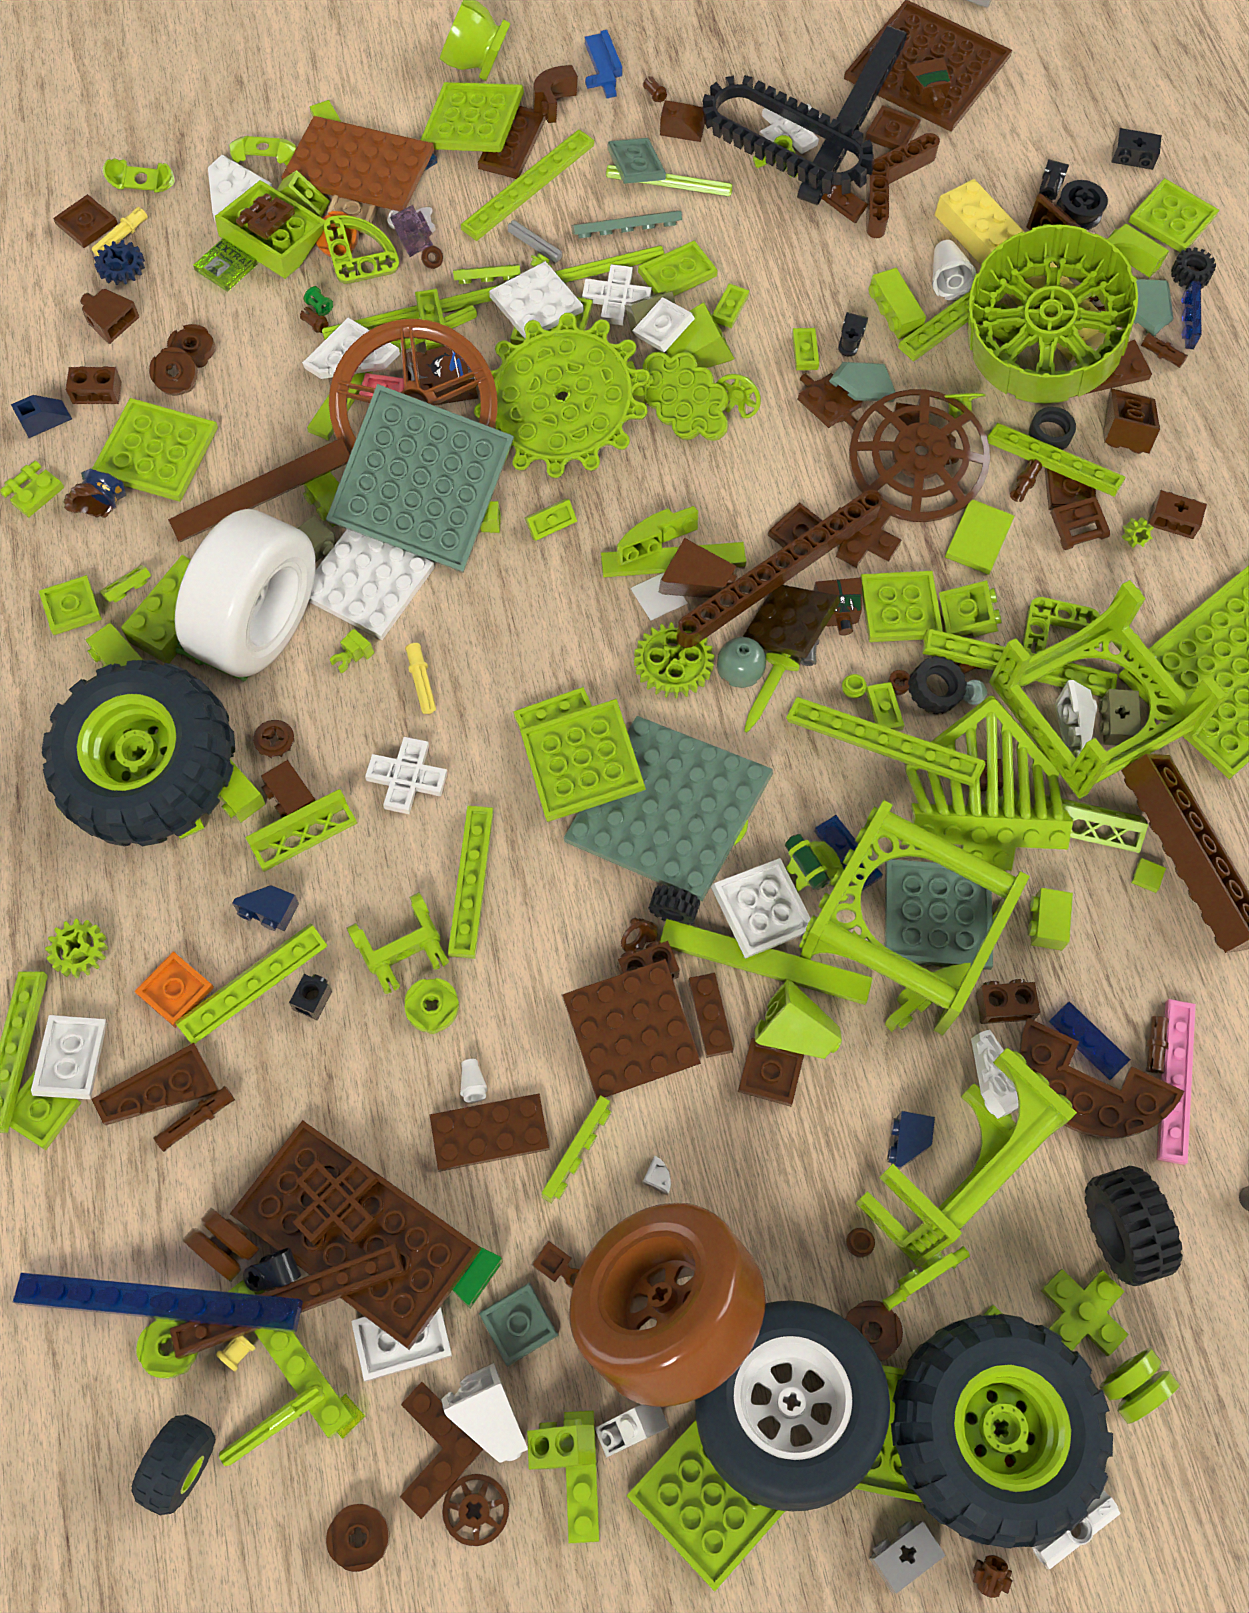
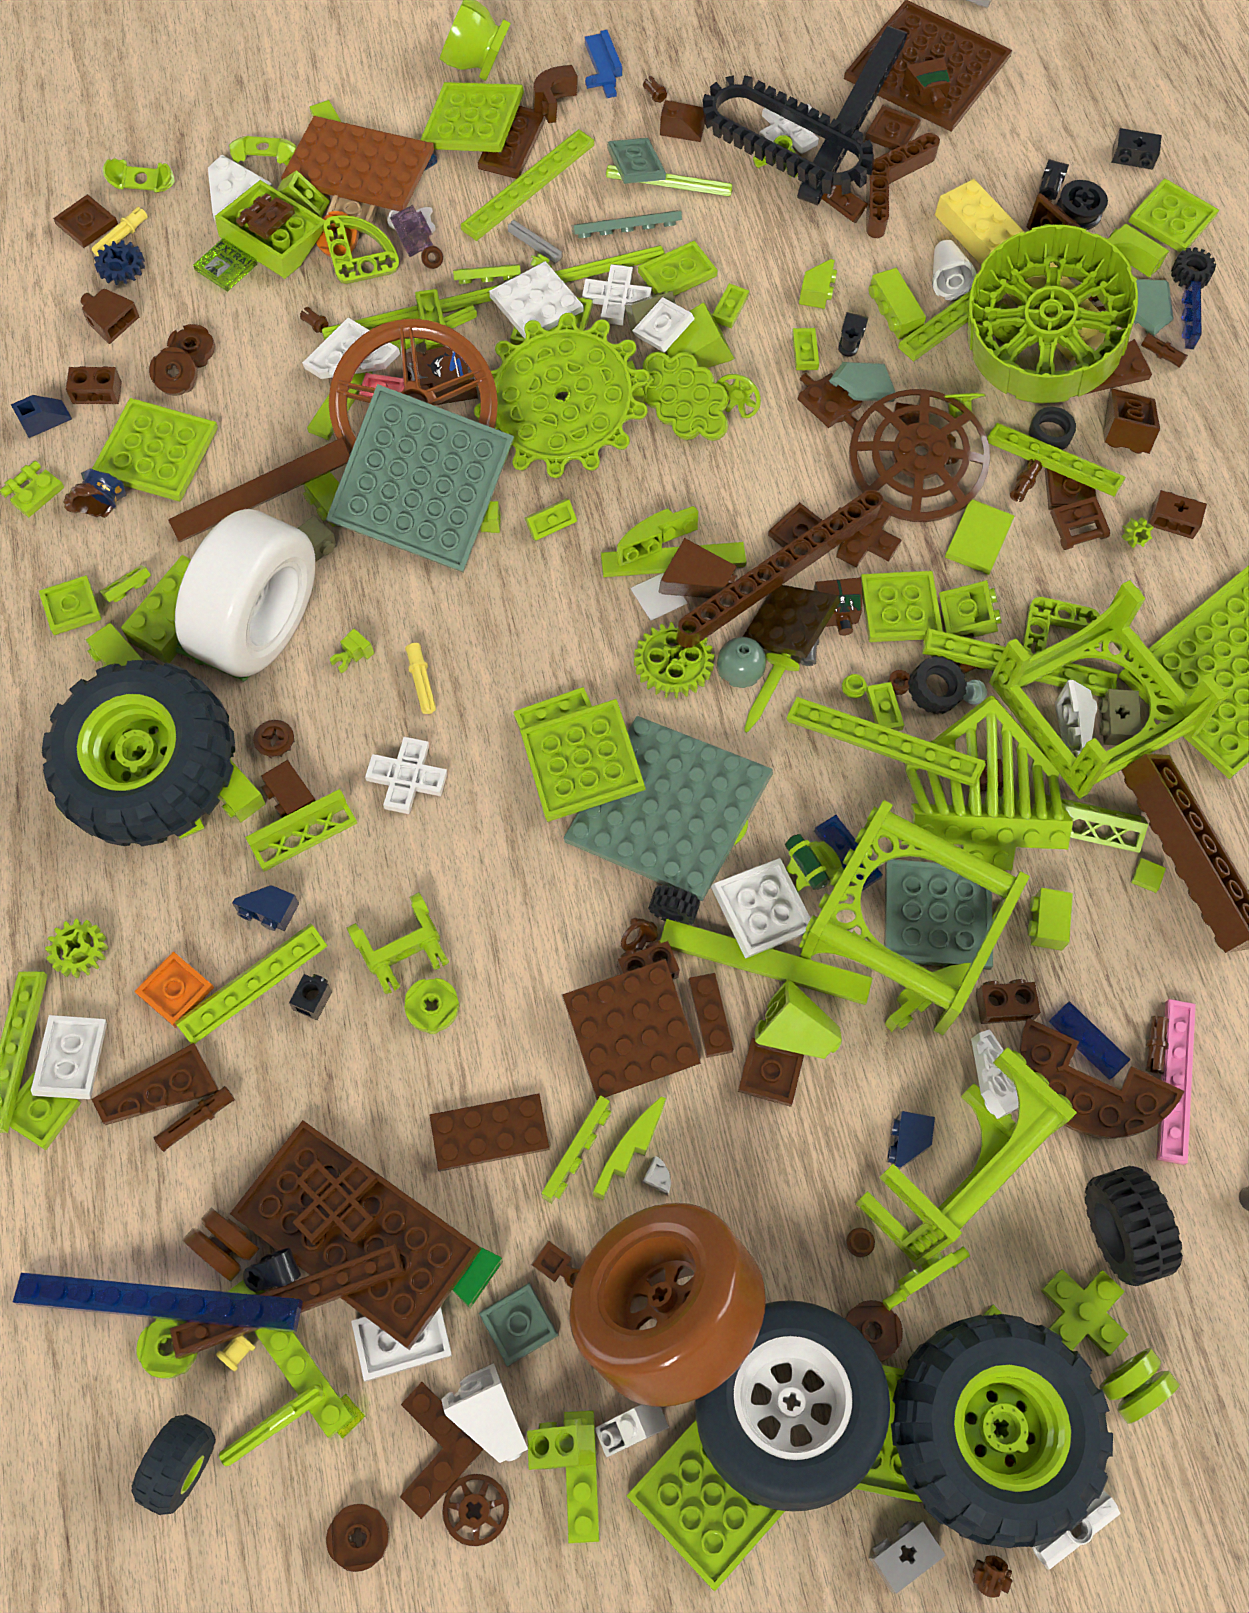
green bush [303,286,333,316] -> none
white plate [309,529,435,640] -> none
lime plate [448,805,494,959] -> none
white cone [460,1059,488,1103] -> none
none -> lime slope [593,1096,666,1200]
none -> lime slope [799,259,837,309]

